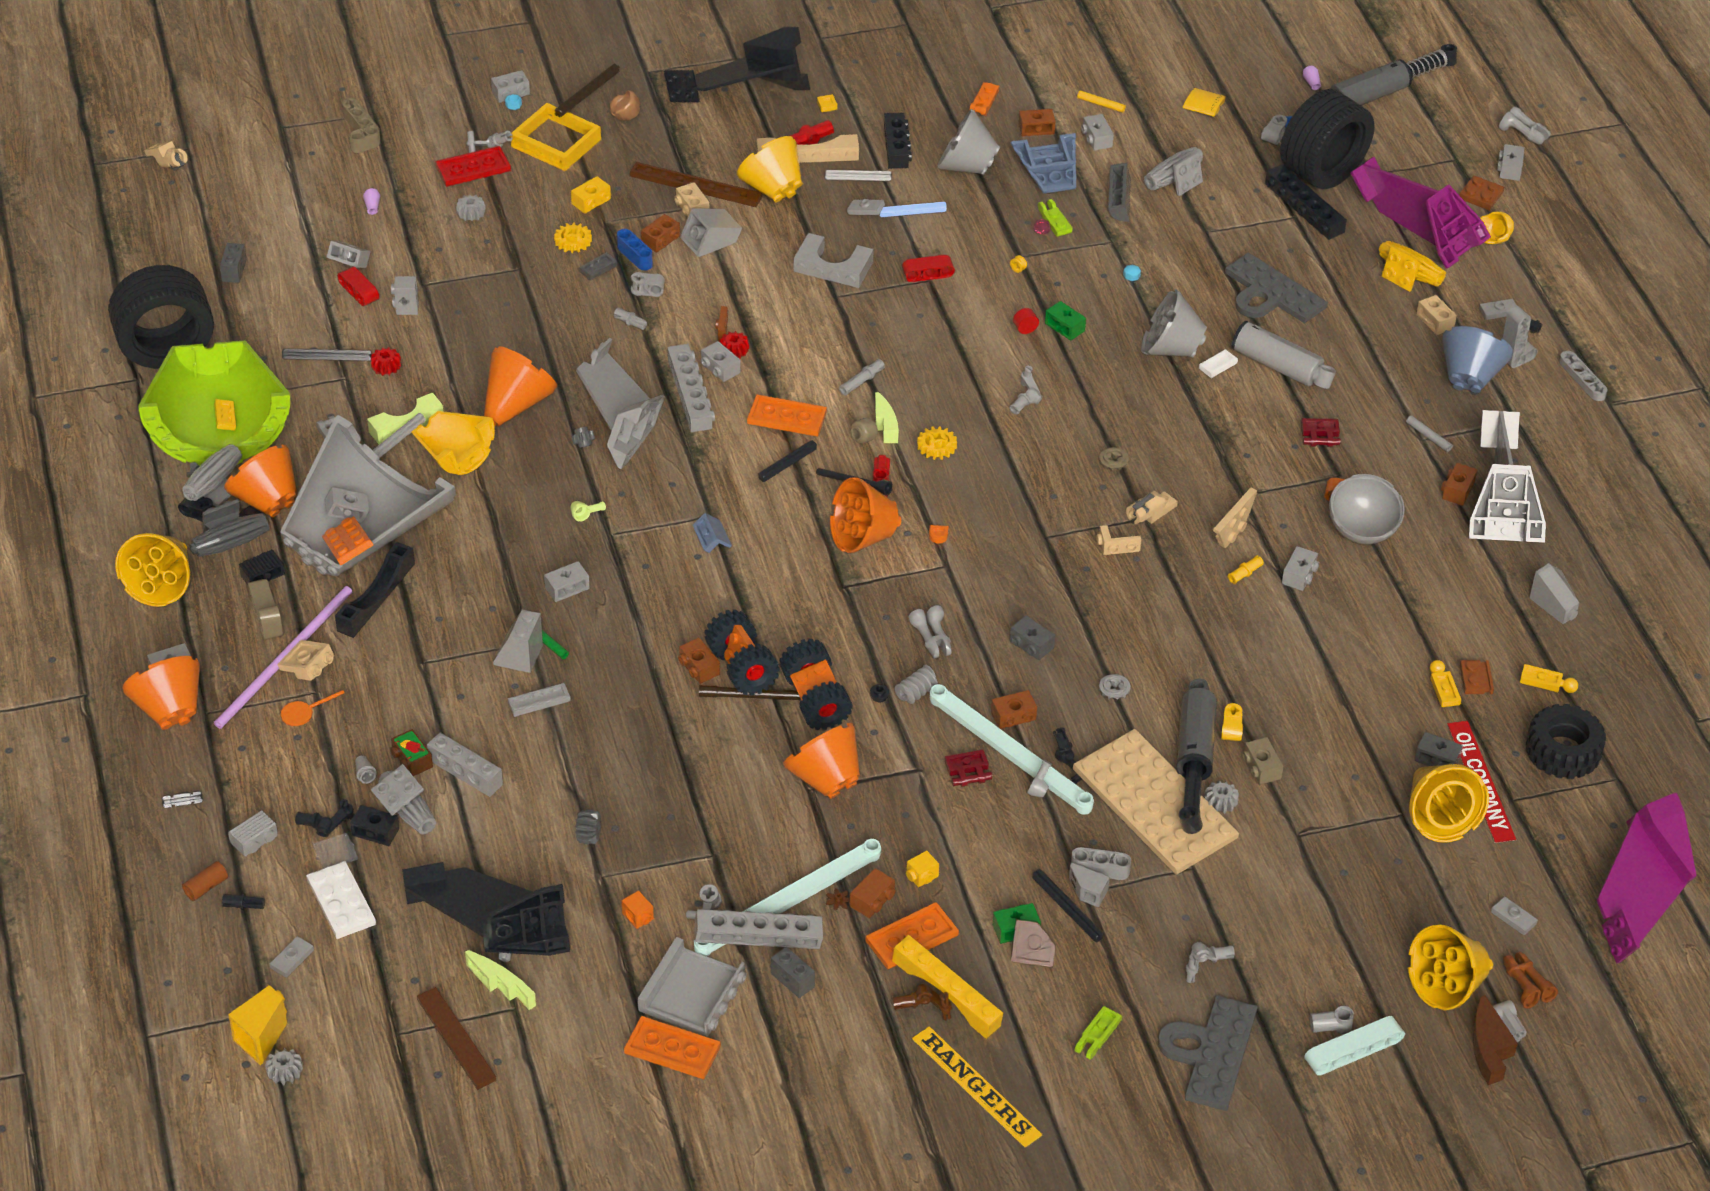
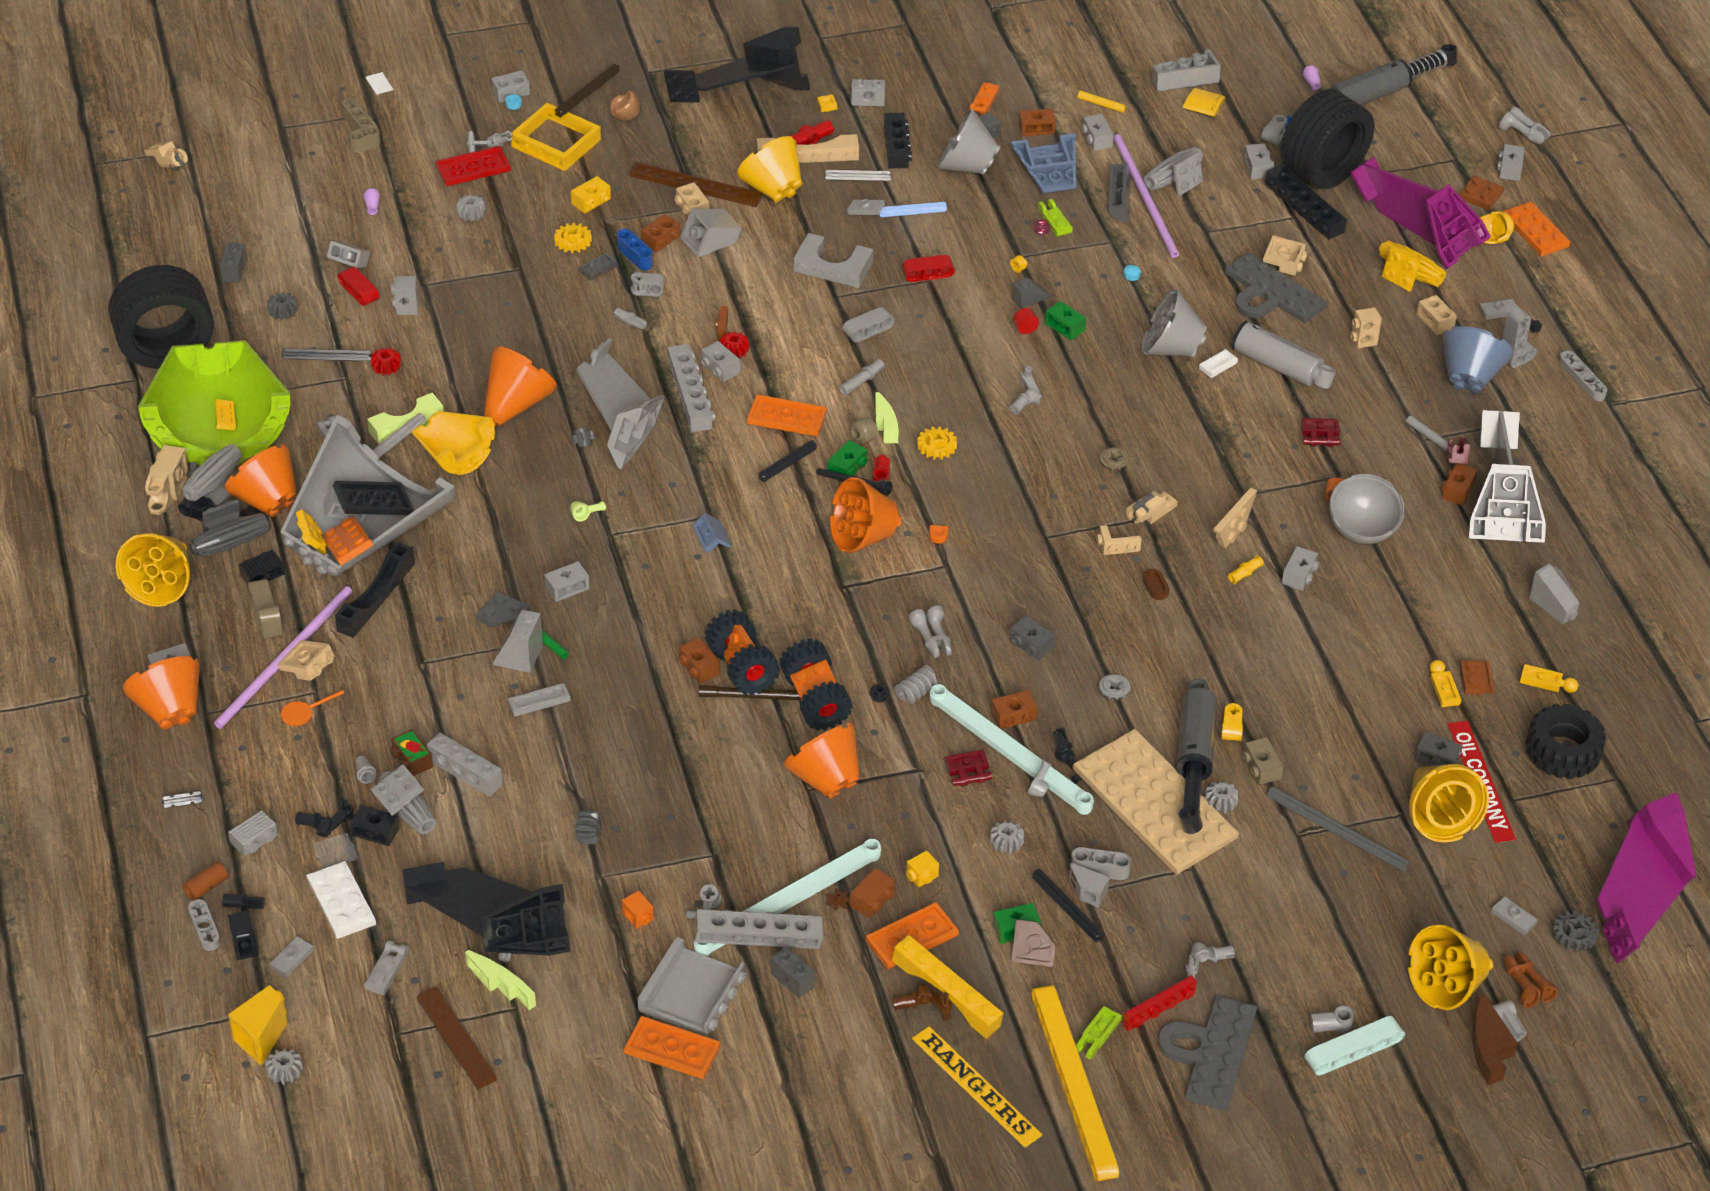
none -> tan brick [145,445,189,515]
none -> light grey beam [188,899,220,951]
none -> black brick [228,911,258,961]
none -> dark grey gear [267,292,298,320]
none -> yellow plate [296,509,327,555]
none -> black plate [332,481,414,515]
none -> light grey plate [365,940,409,996]
none -> white sticker [366,72,393,95]
none -> dark grey plate [476,591,530,627]
none -> green brick [827,440,868,482]
none -> light grey beam [842,307,895,342]
none -> light grey brick [851,79,885,106]
none -> dark grey brick [979,112,1001,138]
none -> light grey gear [990,820,1024,855]
none -> dark grey slope [1011,277,1050,309]
none -> yellow beam [1032,985,1119,1182]
none -> lavender piece [1113,134,1179,258]
none -> red plate [1122,975,1197,1031]
none -> reddish brown tile [1143,569,1169,600]
none -> light grey wedge [1152,49,1221,91]
none -> light grey brick [1243,143,1274,179]
none -> tan plate [1263,236,1308,276]
none -> dark grey axle [1267,787,1410,871]
none -> tan brick [1350,307,1382,349]
none -> hinge [1444,437,1470,464]
none -> orange plate [1503,201,1570,256]
none -> dark grey gear [1552,910,1599,952]

